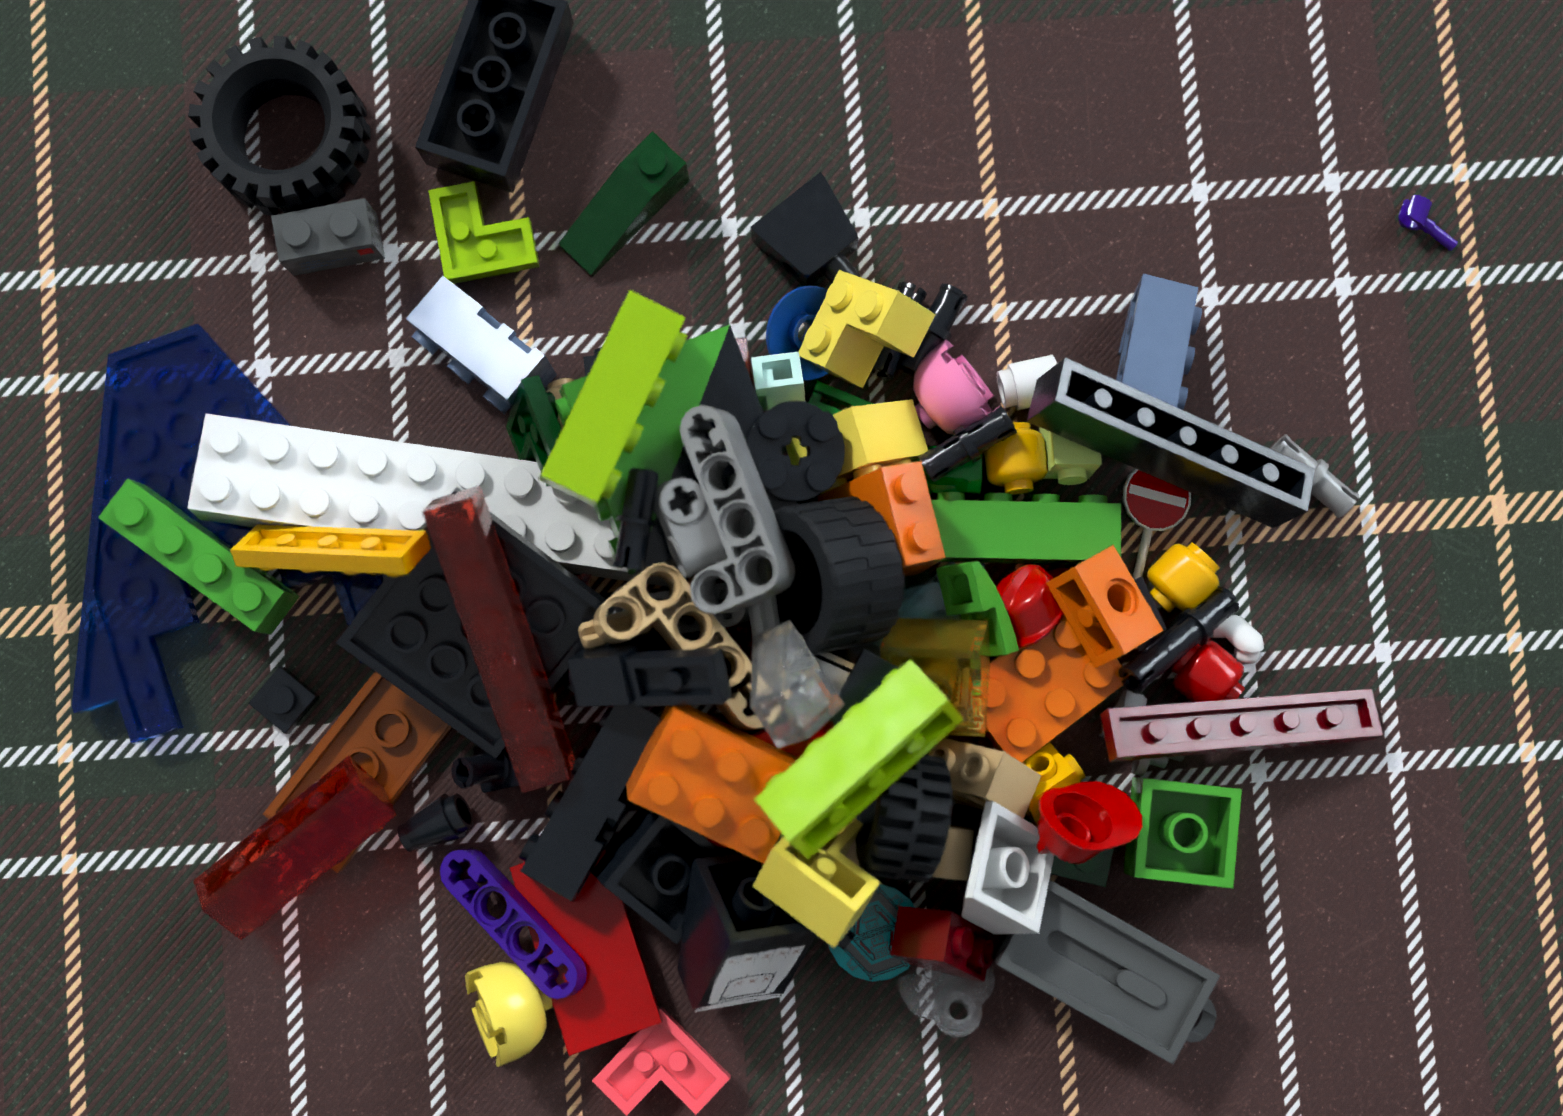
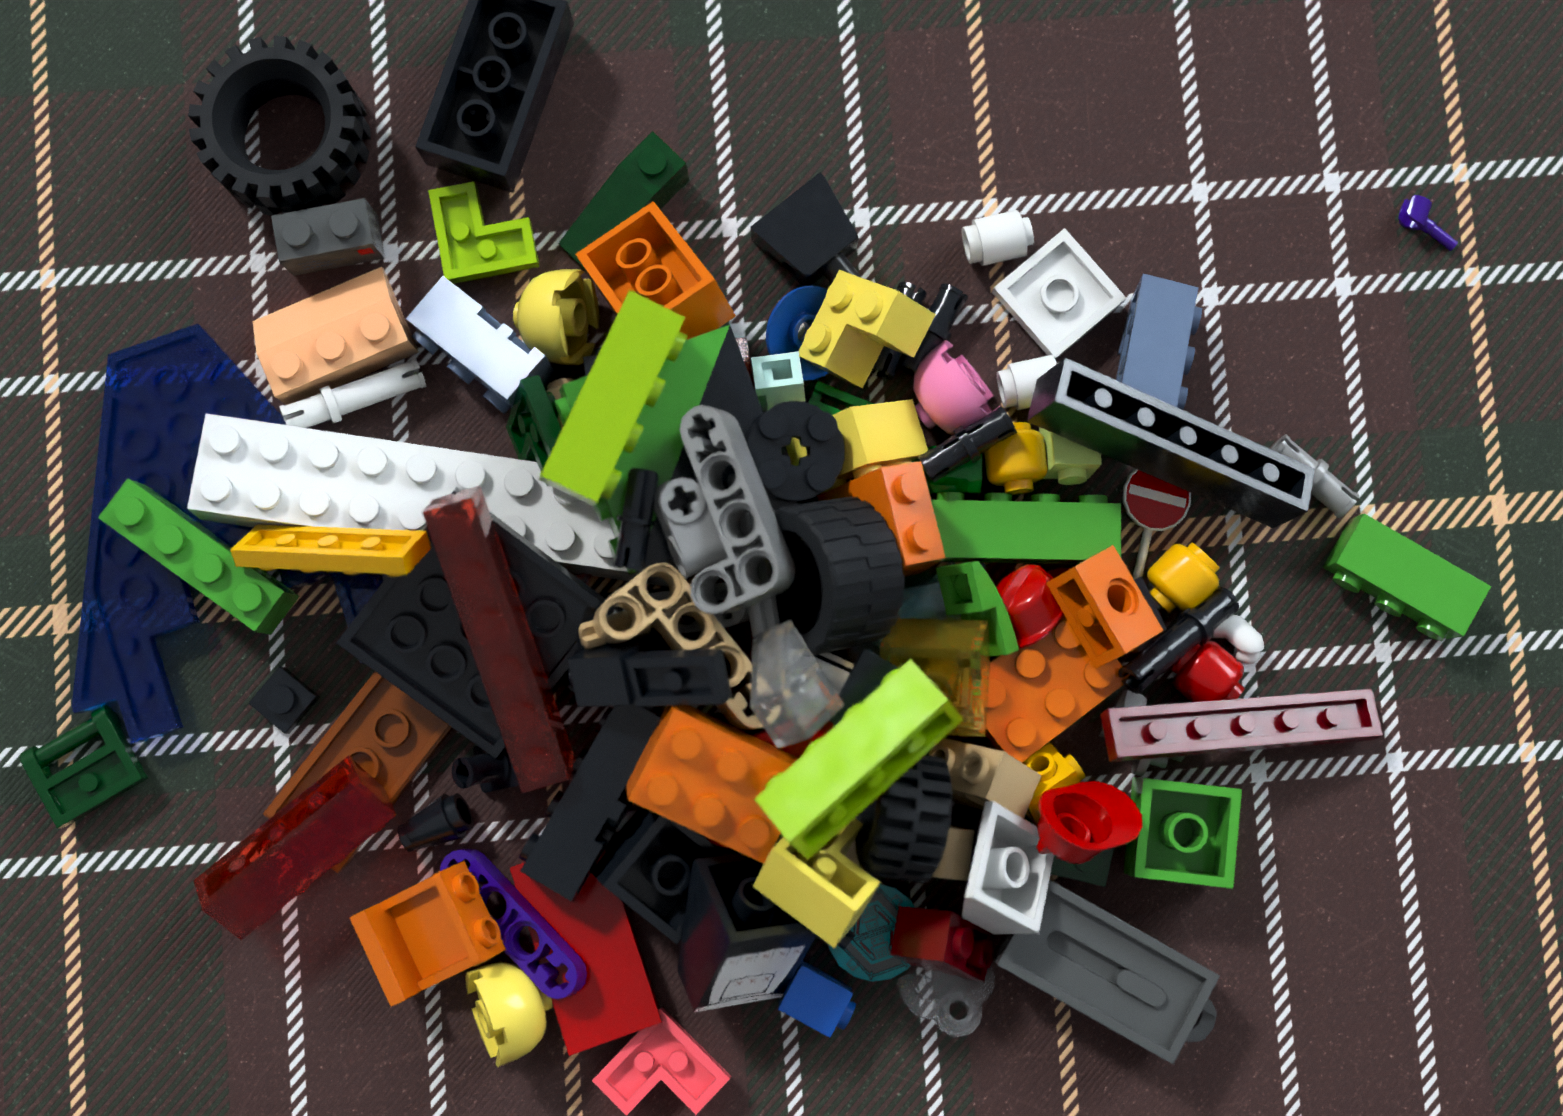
none -> dark green plate [19,704,148,828]
none -> light nougat slope [252,267,419,405]
none -> white pin [279,358,426,428]
none -> orange panel [349,861,506,1007]
none -> light yellow cylinder [513,269,599,365]
none -> orange brick [575,201,736,340]
none -> blue brick [778,960,857,1038]
none -> white brick [962,210,1034,266]
none -> white plate [992,228,1126,360]
none -> bright green brick [1322,513,1491,641]

